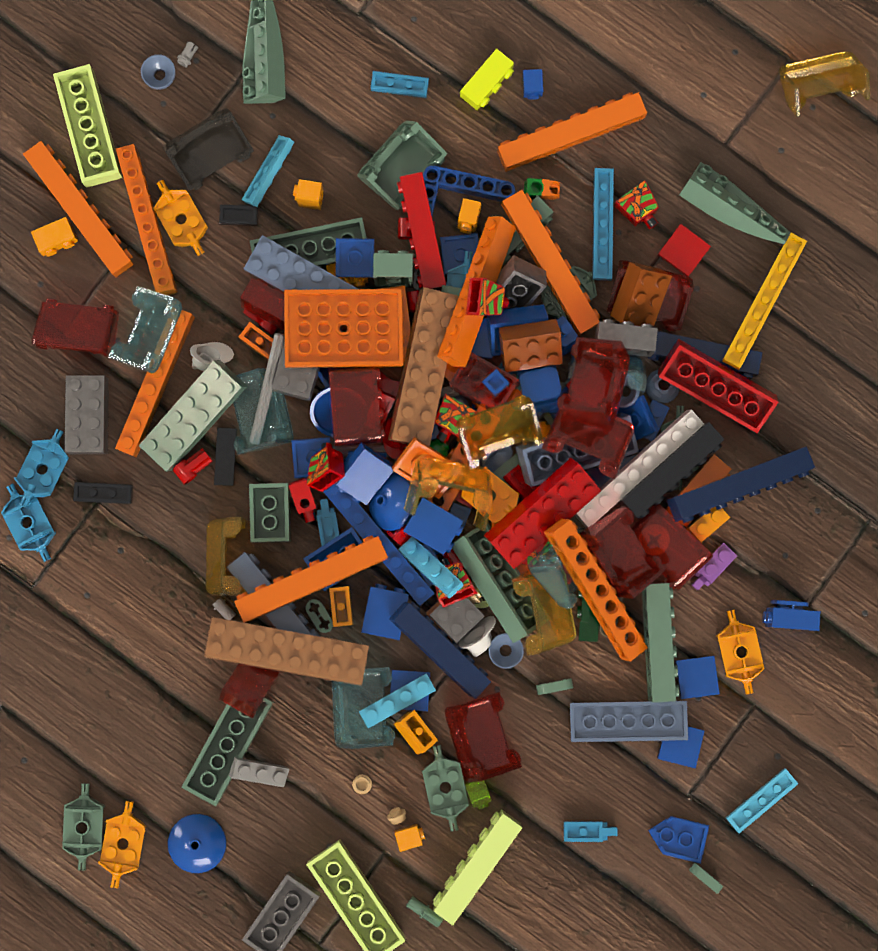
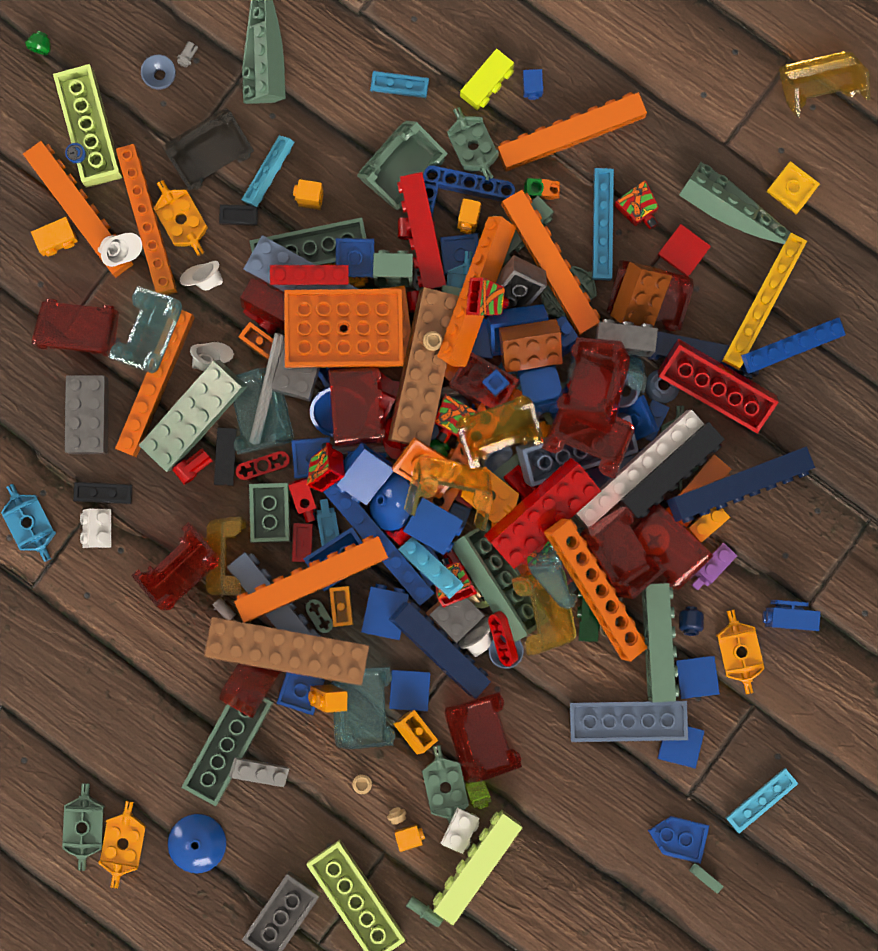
dark azure plate [14,429,69,508] -> none
medium azure plate [359,673,436,728] -> none
sand green beam [536,678,574,695] -> none
dark azure hinge [563,821,618,842] -> none
none -> green cone [25,31,51,55]
none -> tile [65,143,86,163]
none -> white bracket [80,509,111,548]
none -> white piece [98,233,142,267]
none -> clear red windscreen [132,522,220,610]
none -> white piece [180,261,223,291]
none -> red beam [236,451,290,481]
none -> red plate [270,265,349,285]
none -> blue tile [276,672,325,715]
none -> red plate [292,523,313,562]
none -> light orange brick [308,684,347,713]
none -> tan plate [423,331,442,351]
none -> white bracket [441,807,480,854]
none -> sand green plate [447,107,499,180]
none -> red beam [488,611,518,667]
none -> dark blue head [679,606,704,636]
none -> blue plate [741,317,846,373]
none -> yellow tile [766,161,820,214]

